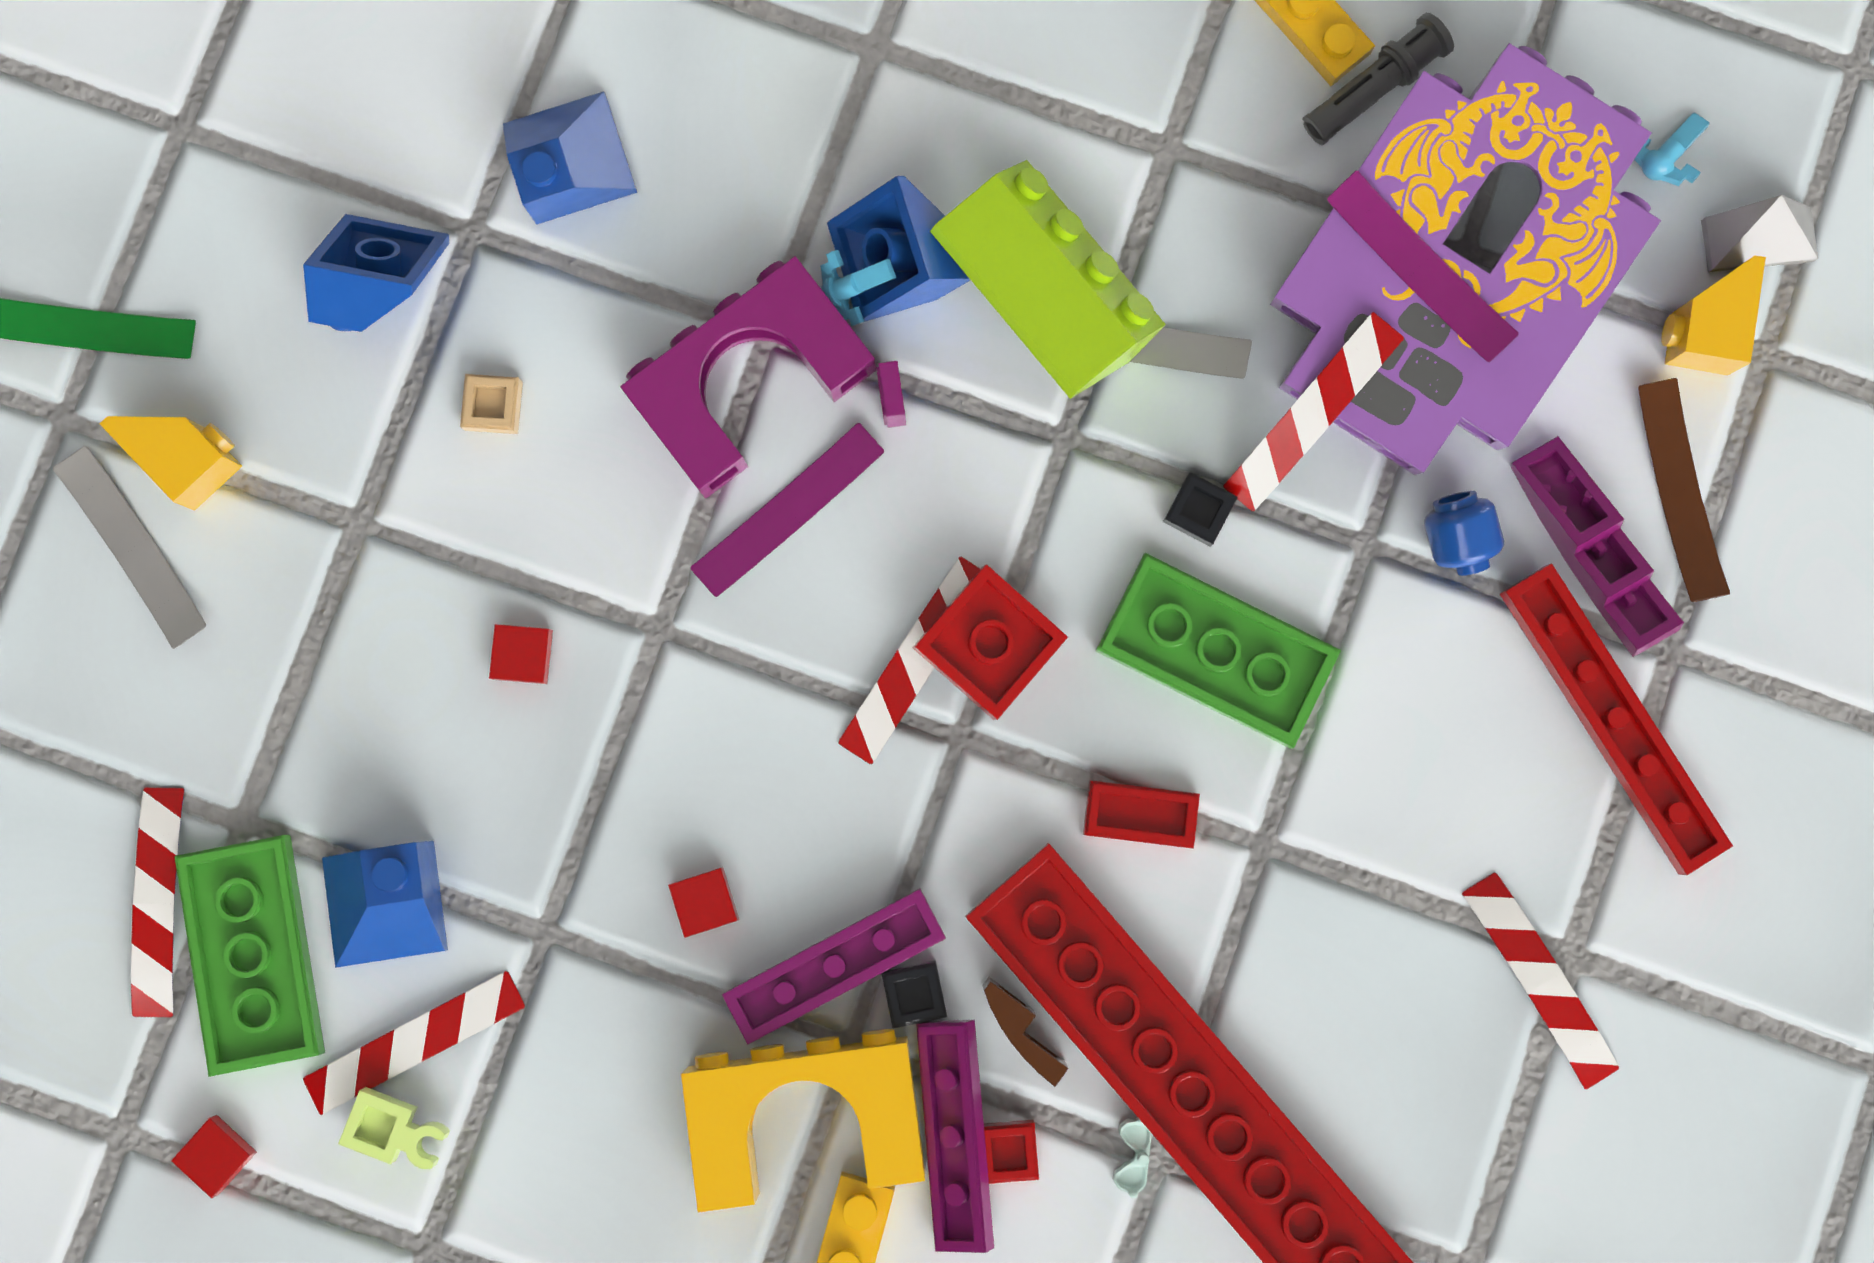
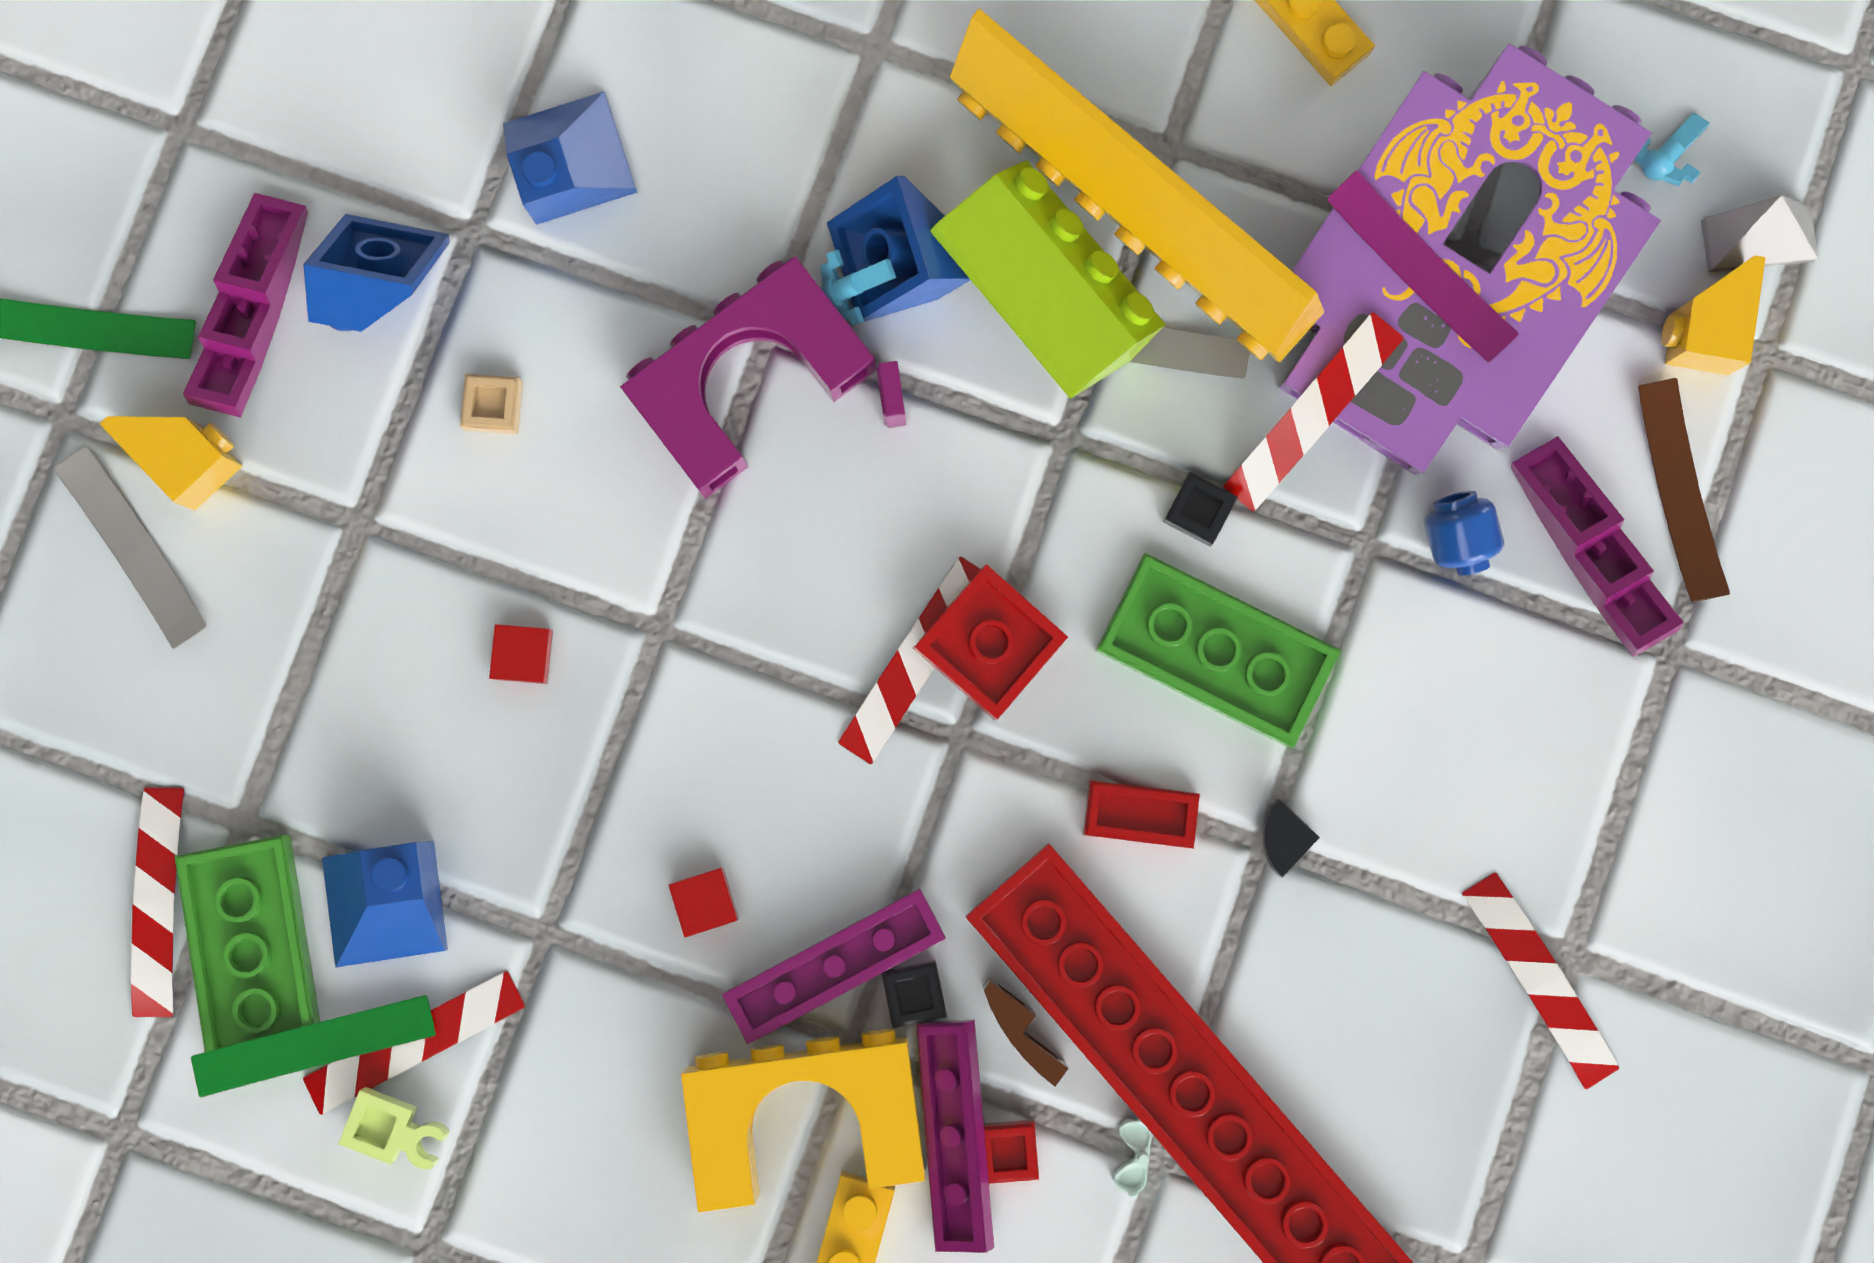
red tile [171,1115,257,1199] -> none
magenta sticker [690,423,884,597] -> none
dark grey pin [1302,13,1454,145] -> none
red plate [1500,563,1733,875] -> none
none -> magenta slope [183,193,308,418]
none -> green sticker [191,995,436,1097]
none -> yellow slope [950,8,1324,363]
none -> black tile [1263,799,1320,878]

